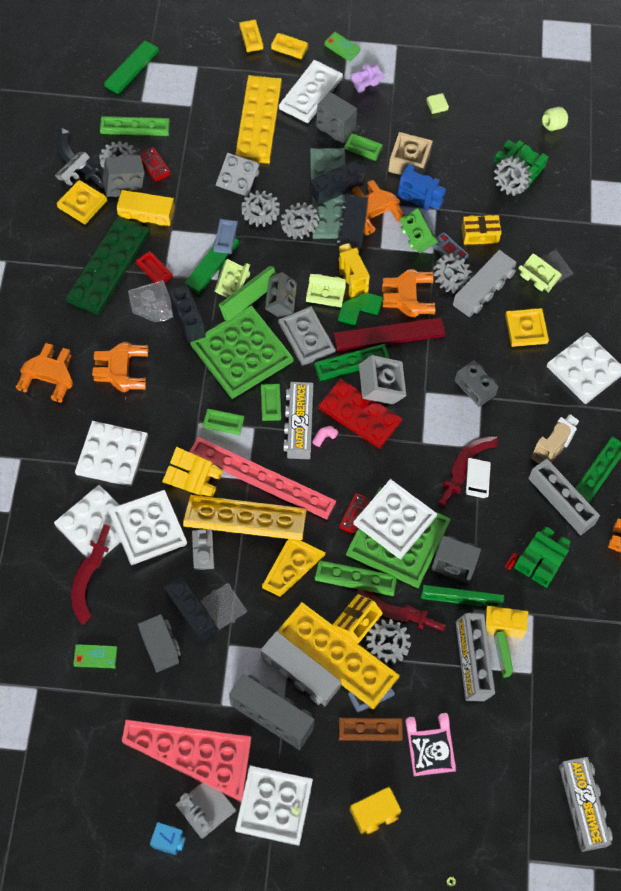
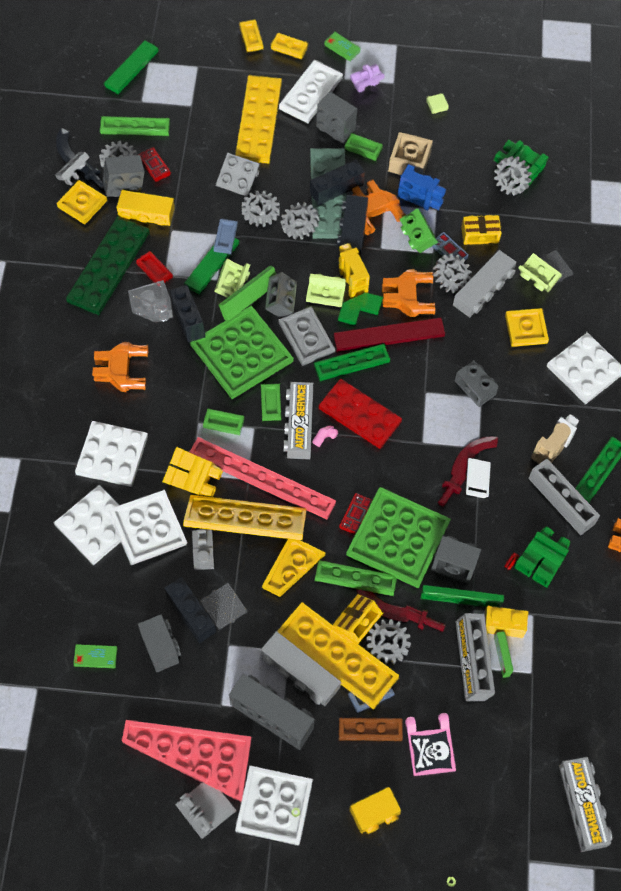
orange connector [16,343,73,402] -> none
dark red sword [71,524,111,625] -> none
dark azure brick [150,822,186,855] -> none
white plate [354,479,437,560] -> none
light grey brick [359,355,406,404] -> none
yellowish green head [542,107,568,131] -> none

